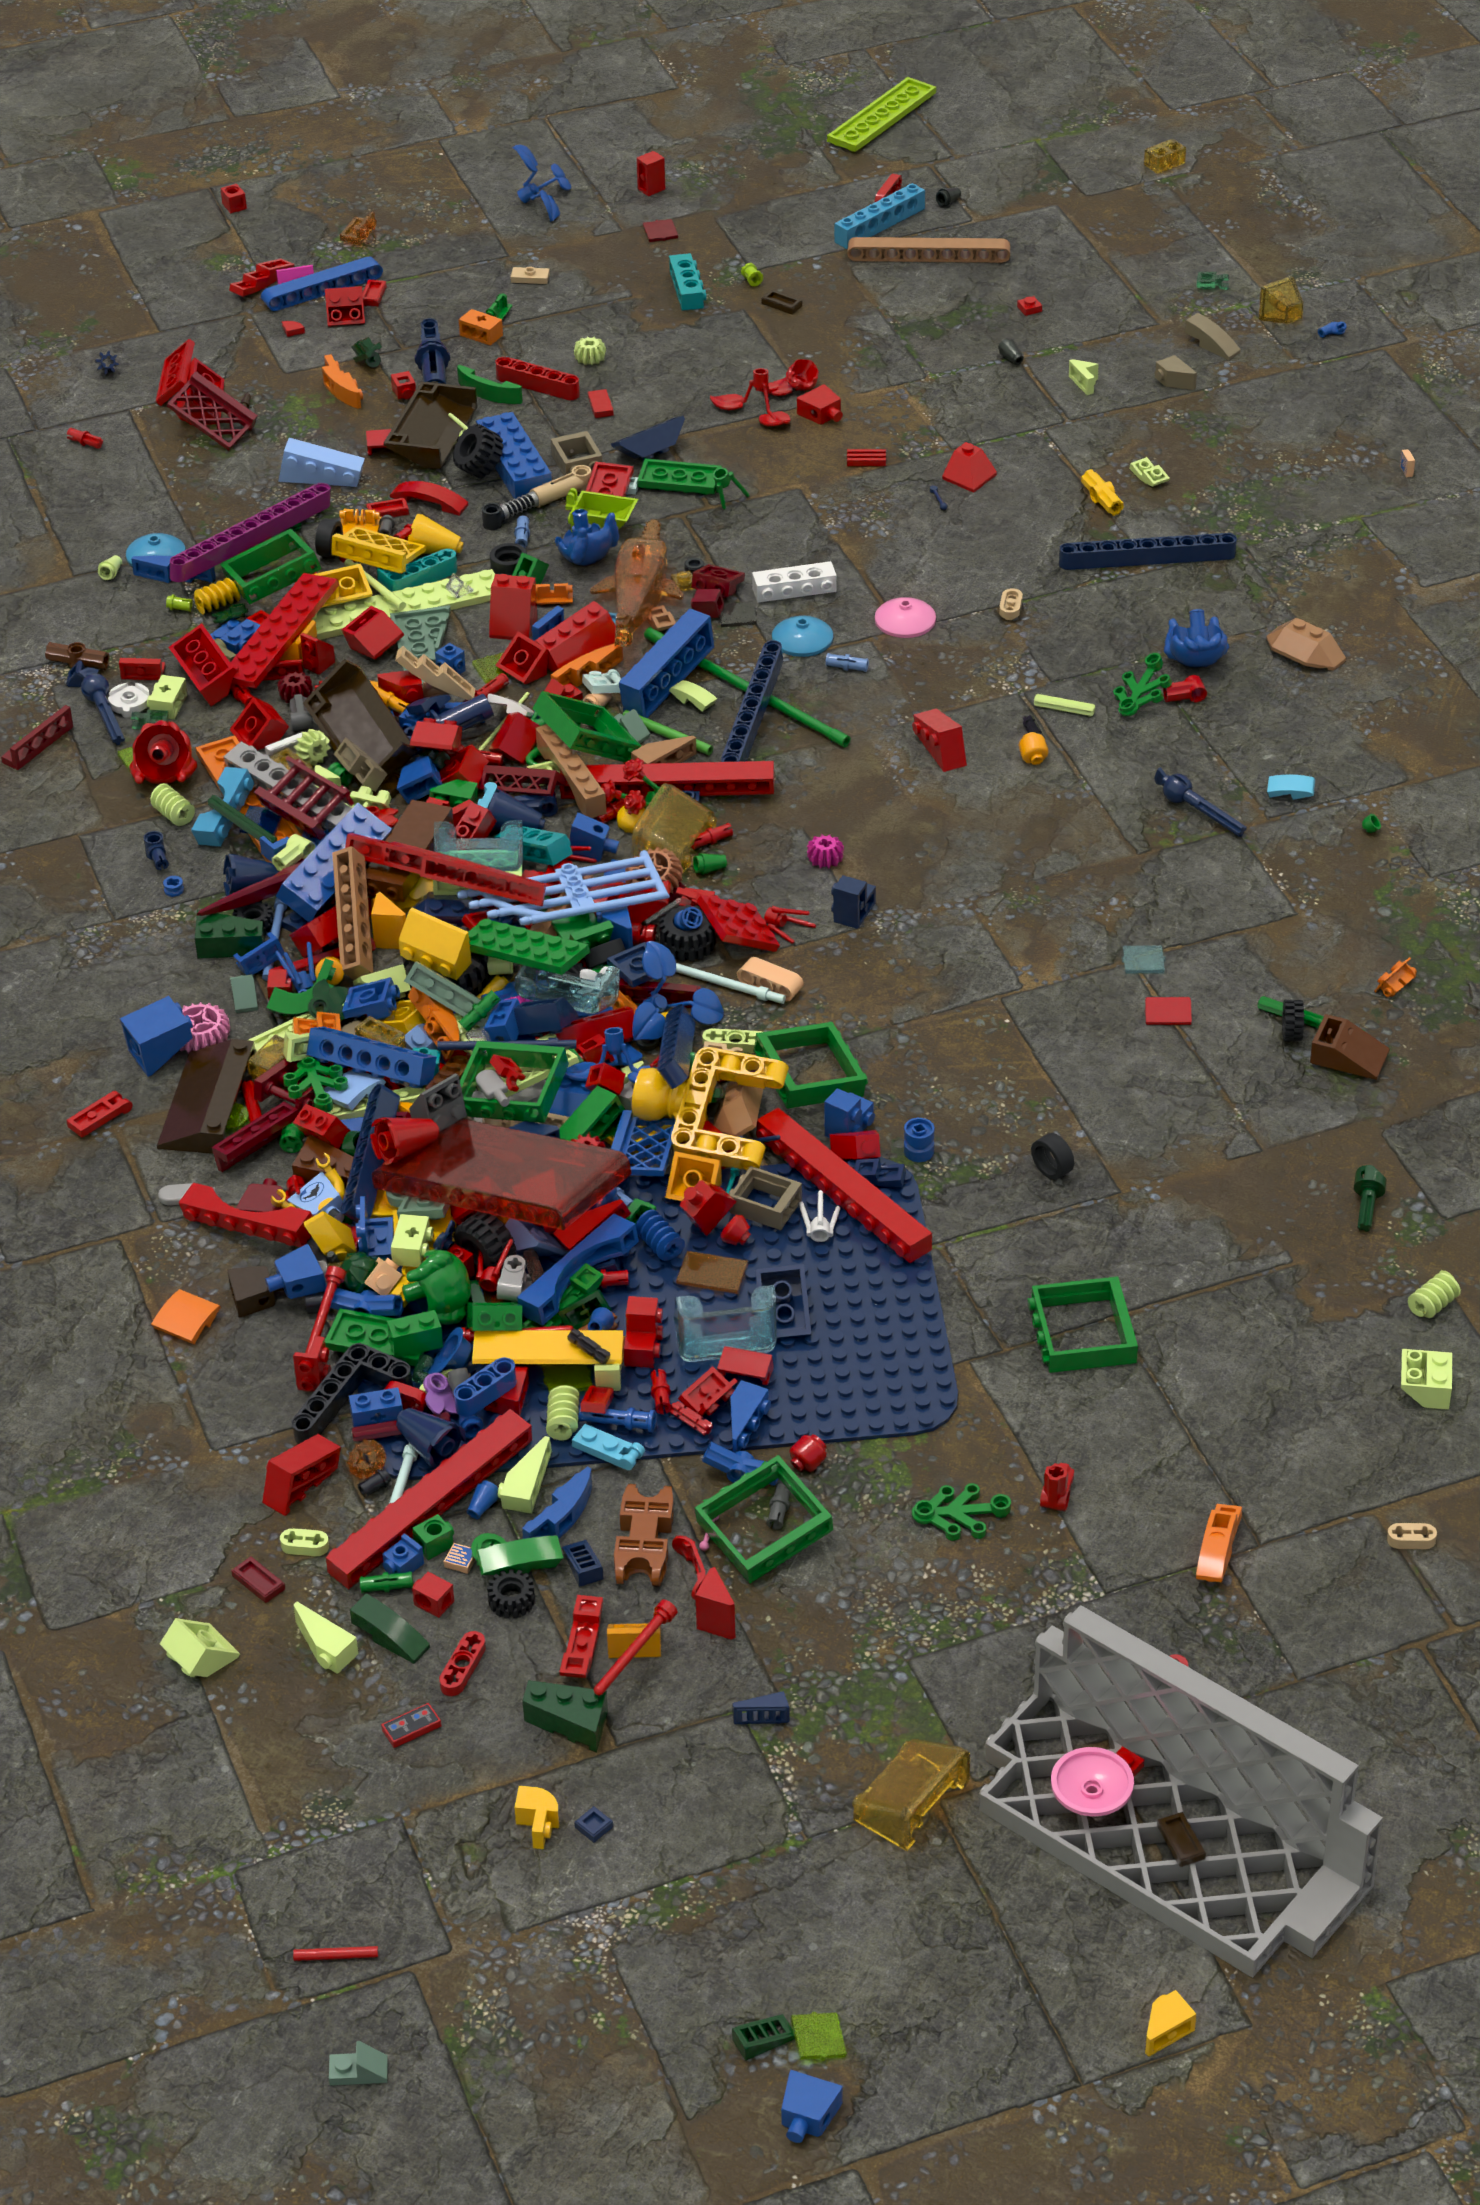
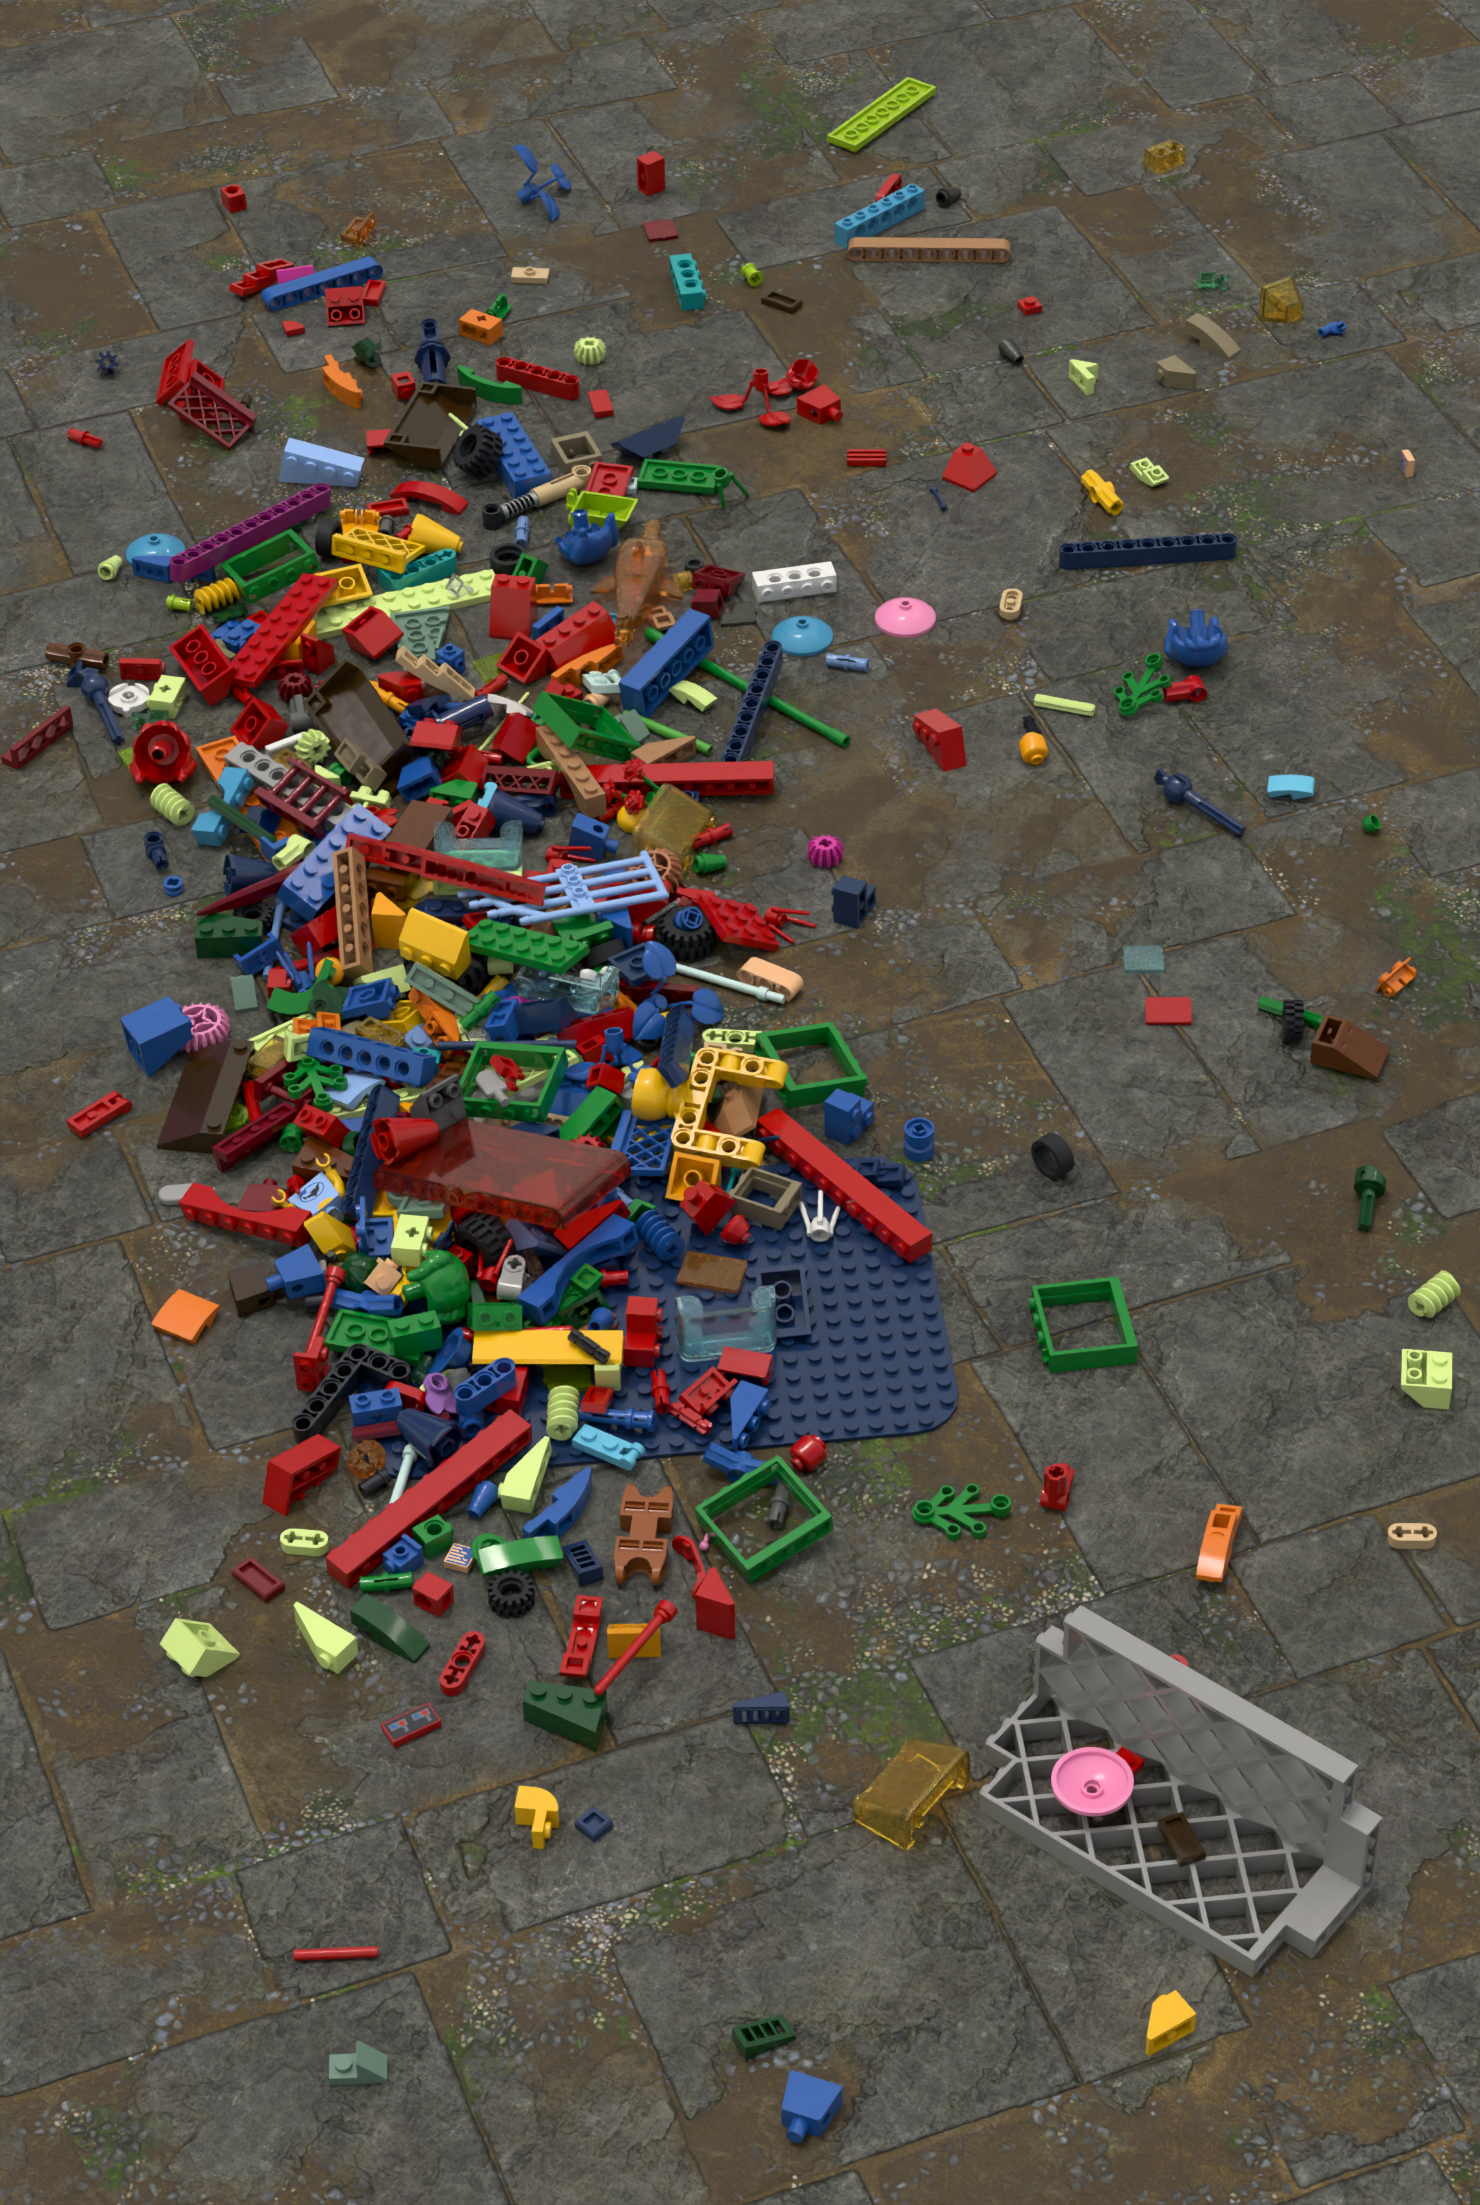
yellowish green bar [344,559,406,610] -> none
teal brick [495,825,573,866] -> none
clear neon green piece [791,2011,847,2061] -> none
red slope [829,1130,881,1159] -> none
medium nougat wedge [1266,618,1346,671] -> none

